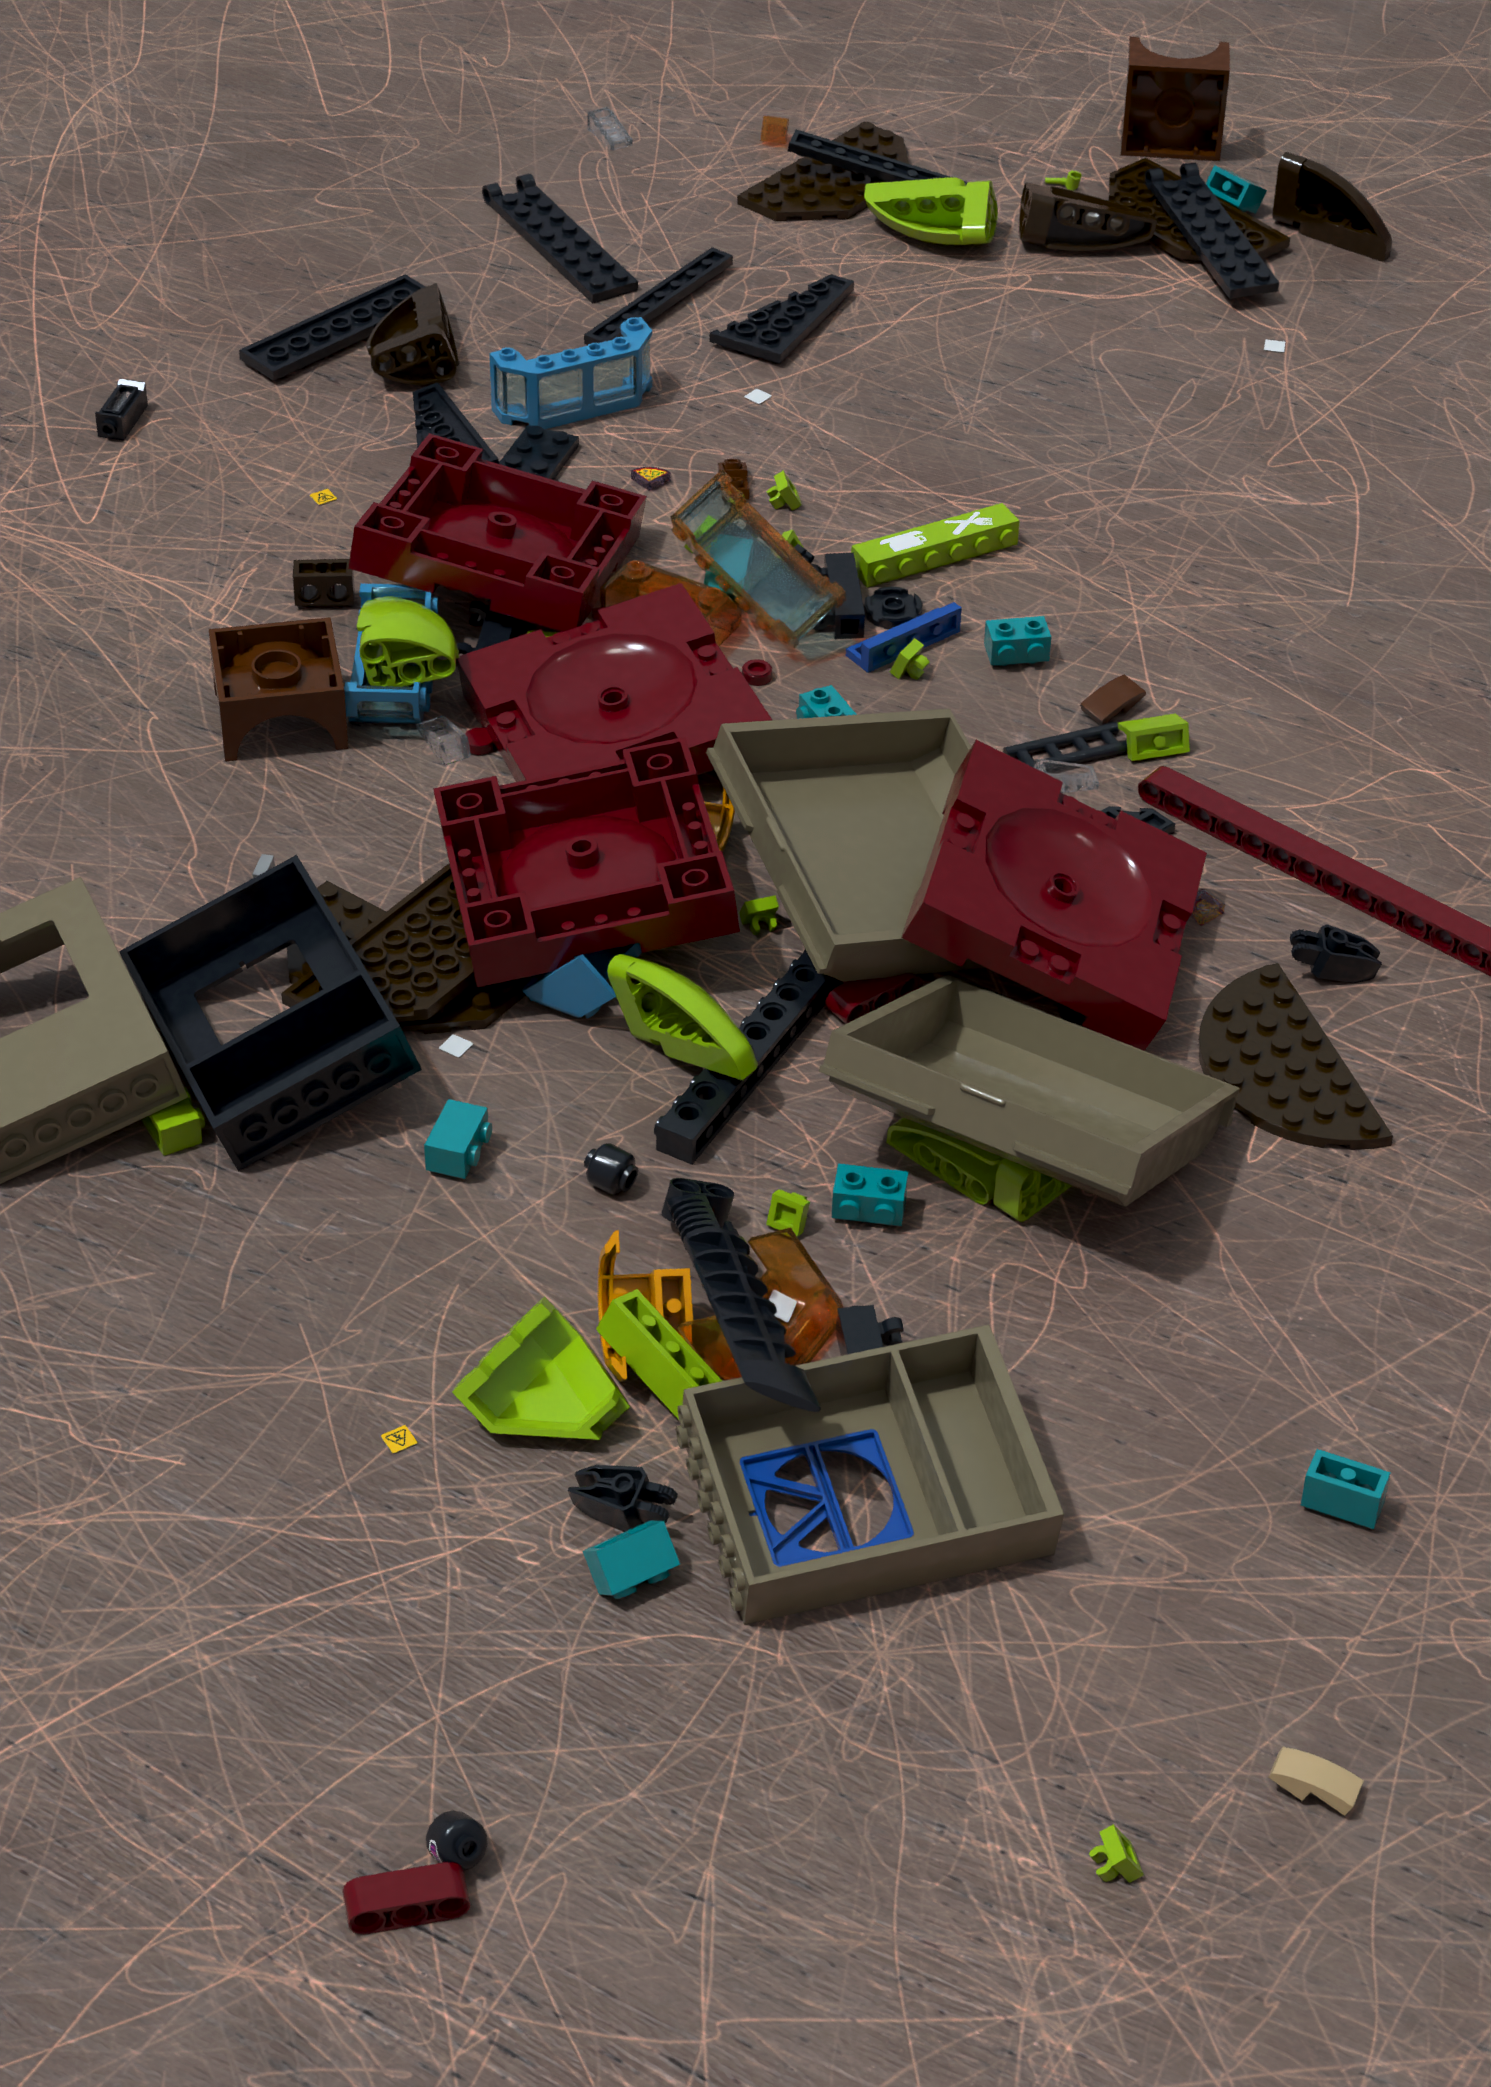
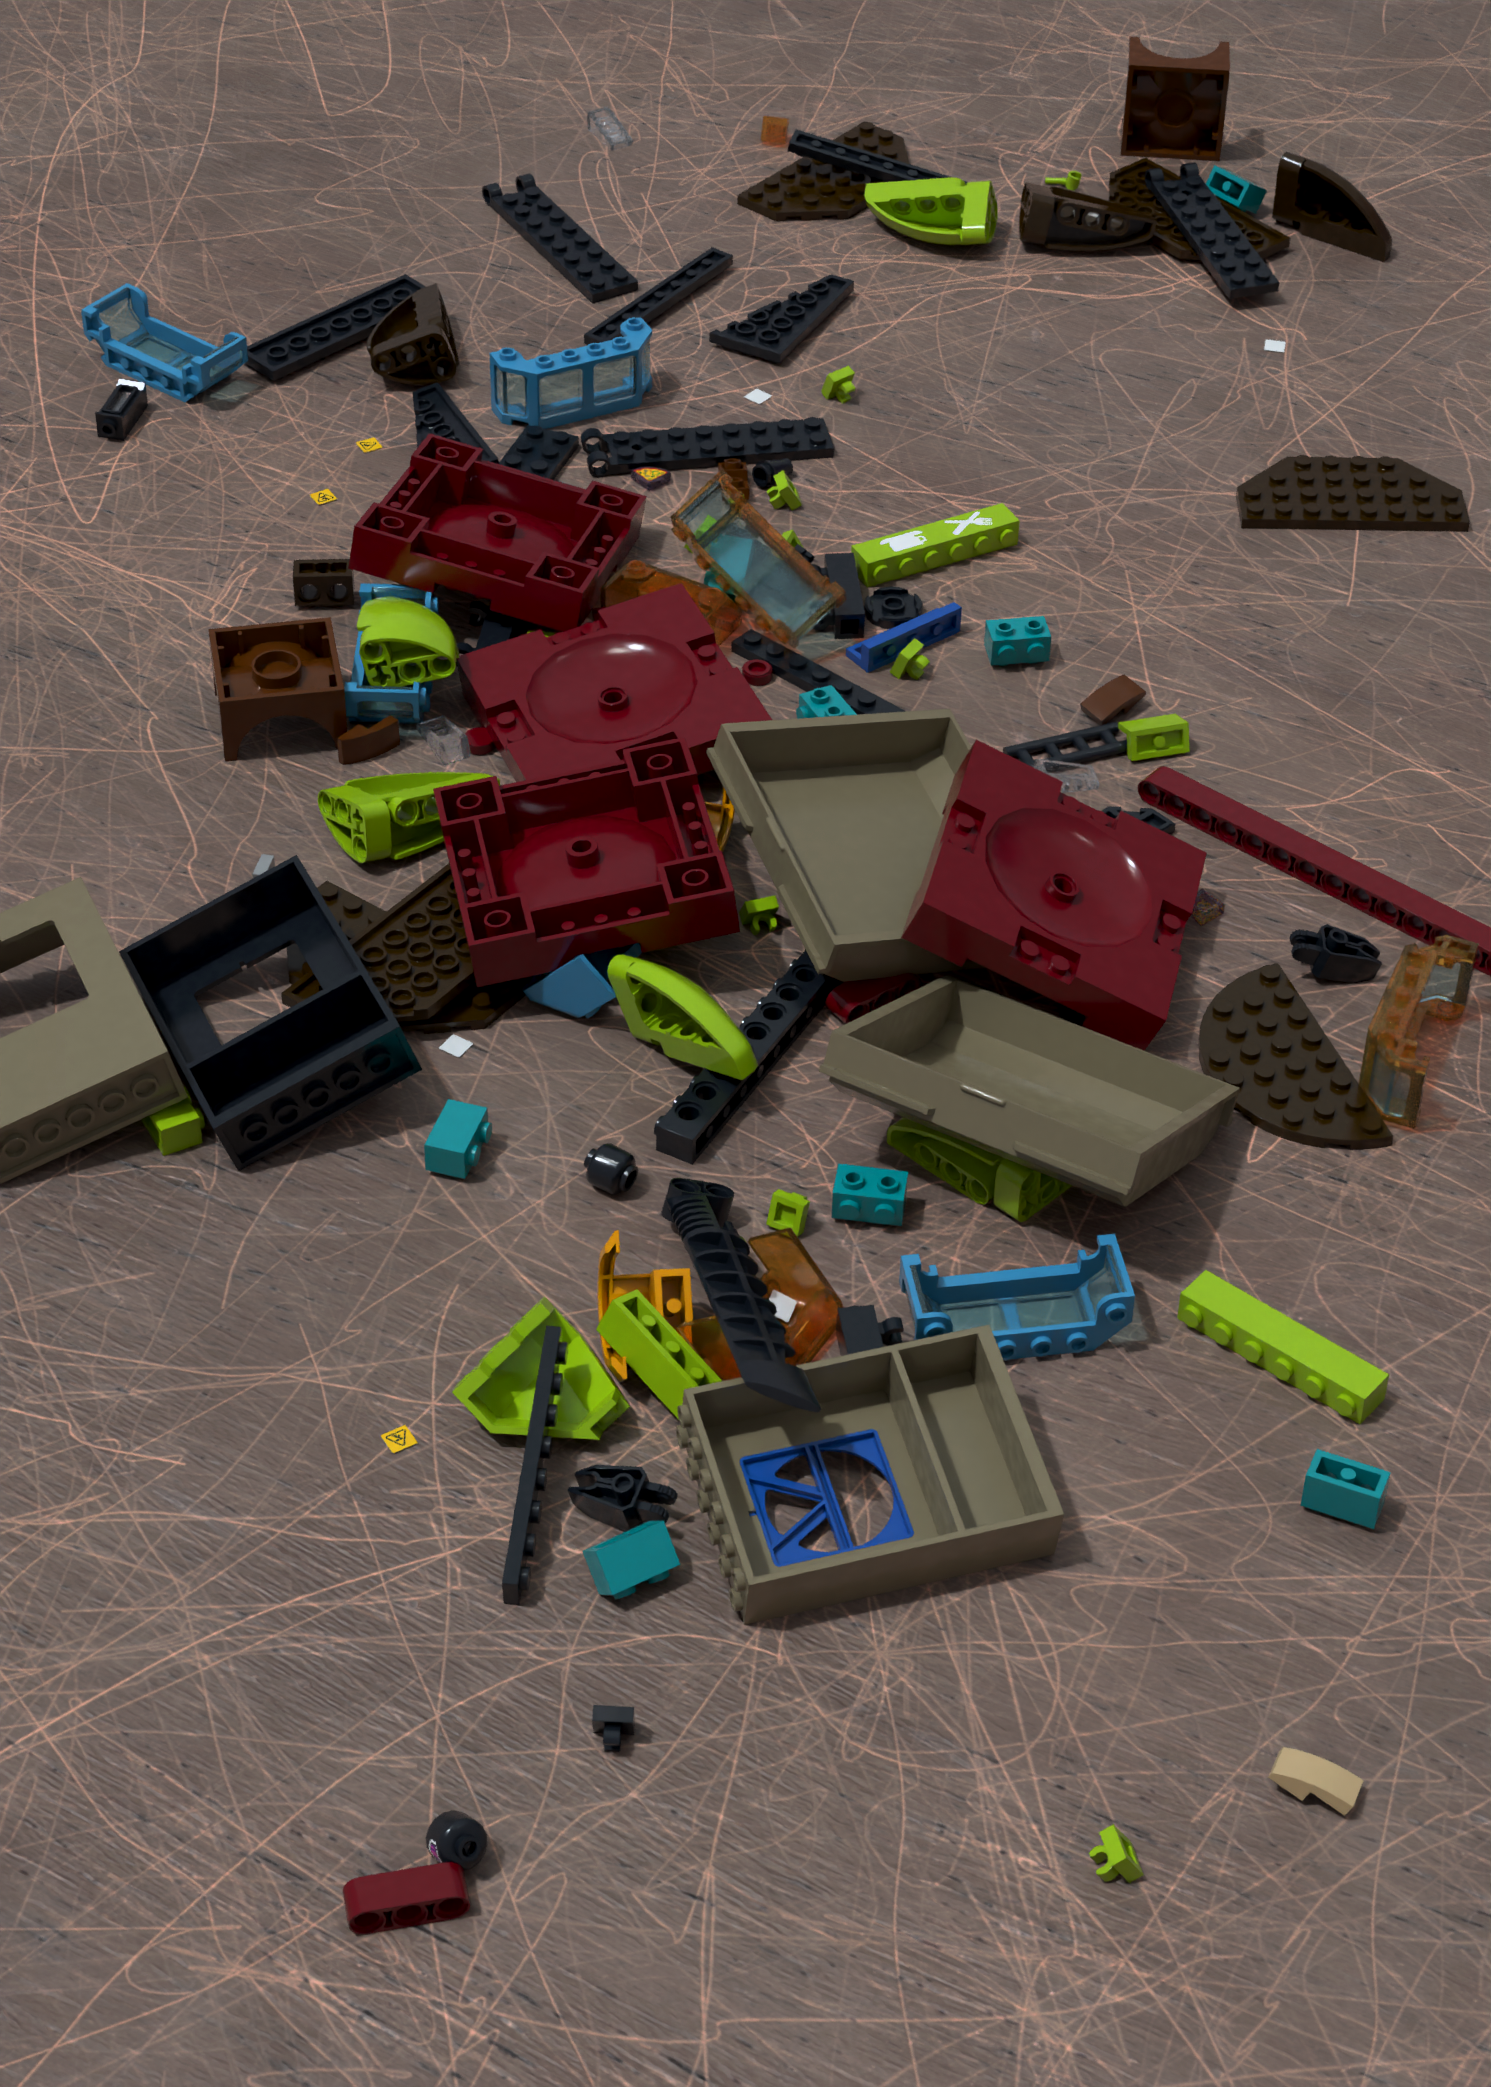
none -> dark azure windscreen [81,283,248,403]
none -> lime panel [318,772,500,863]
none -> reddish brown slope [337,715,400,765]
none -> yellow sticker [356,437,382,453]
none -> black plate [502,1326,568,1605]
none -> black hinge [581,417,834,478]
none -> black tile [592,1705,635,1752]
none -> black plate [731,629,906,715]
none -> black cone [752,458,793,488]
none -> lime tile [821,365,855,403]
none -> dark azure windscreen [899,1234,1135,1360]
none -> lime brick [1177,1270,1389,1424]
none -> dark brown plate [1236,455,1470,532]
none -> clear orange windscreen [1359,935,1479,1129]

